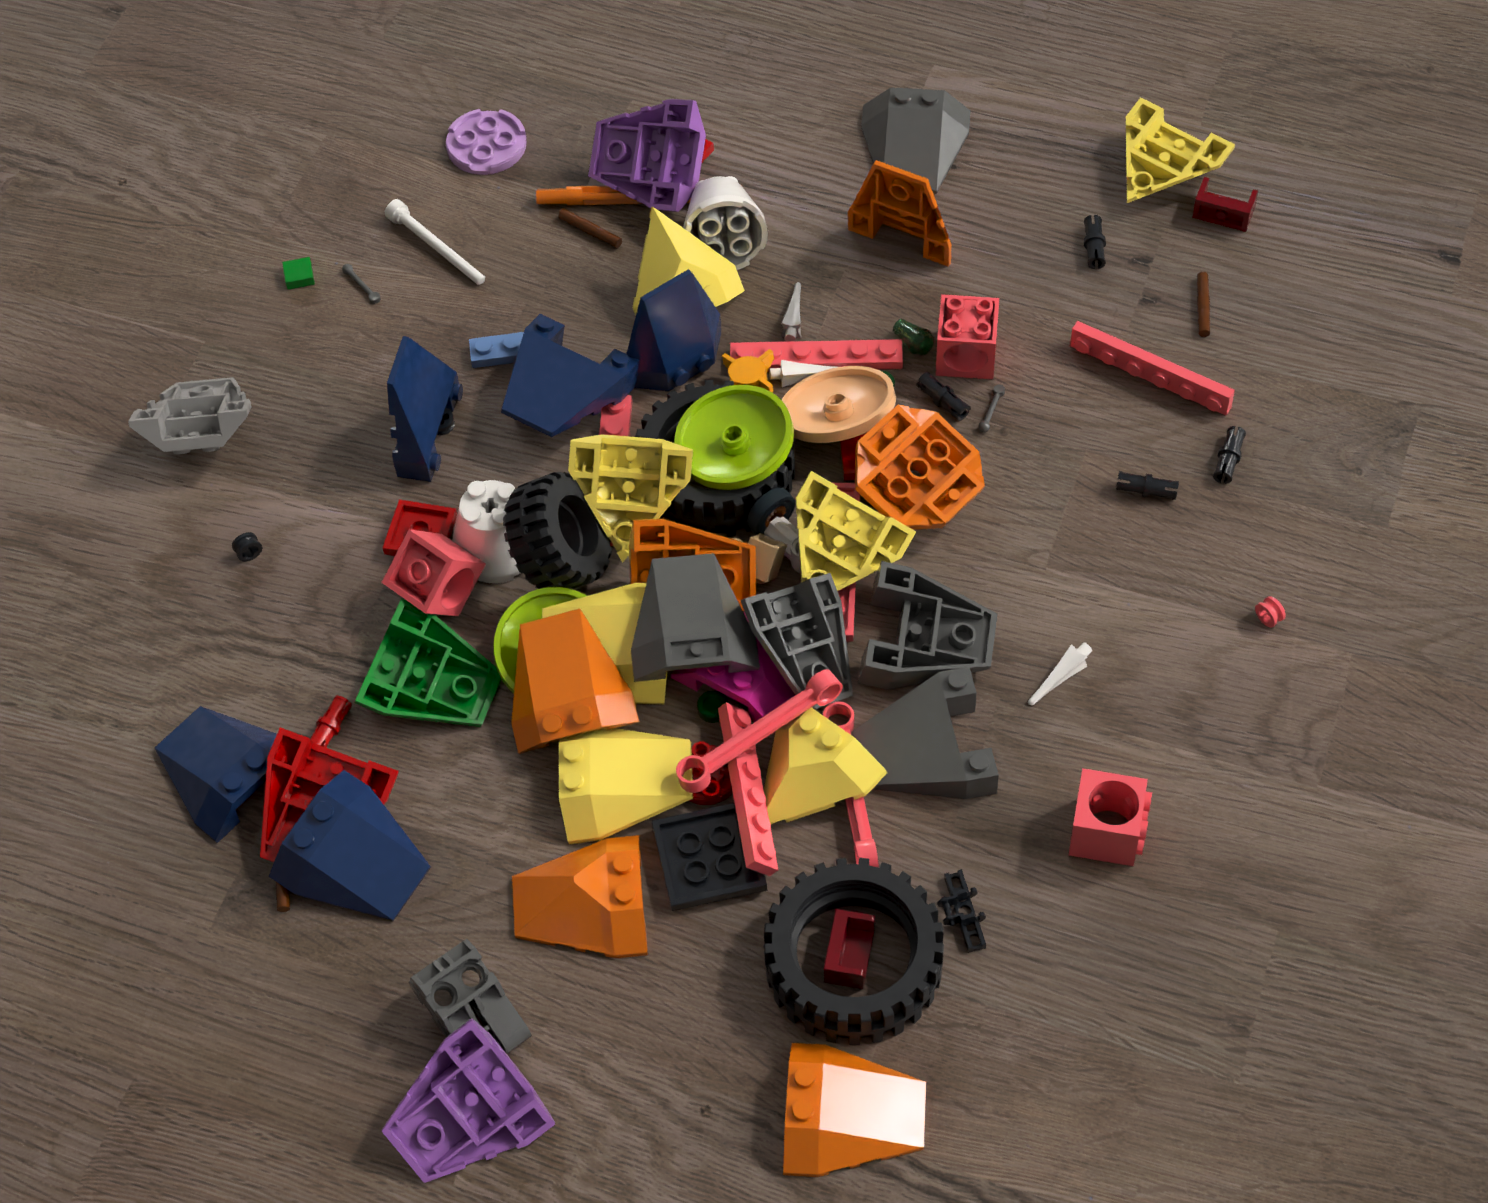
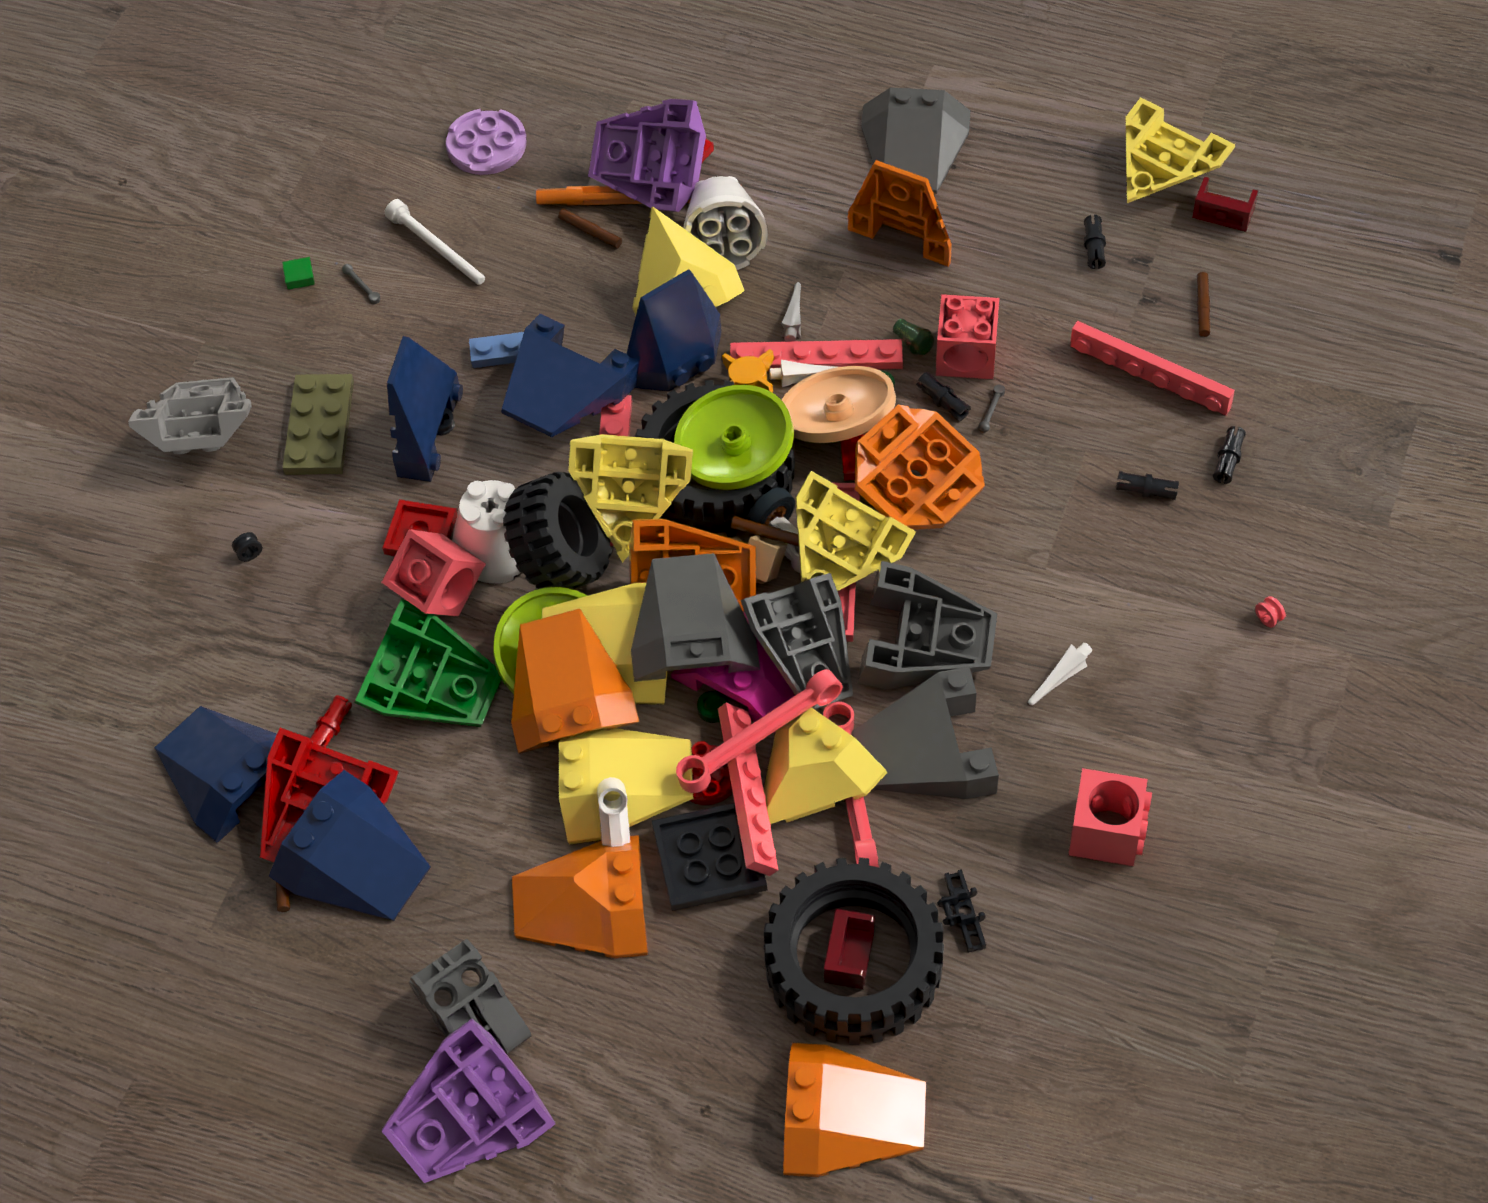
none -> olive plate [283,374,354,475]
none -> white piece [597,777,630,847]
none -> reddish brown piece [731,516,799,547]

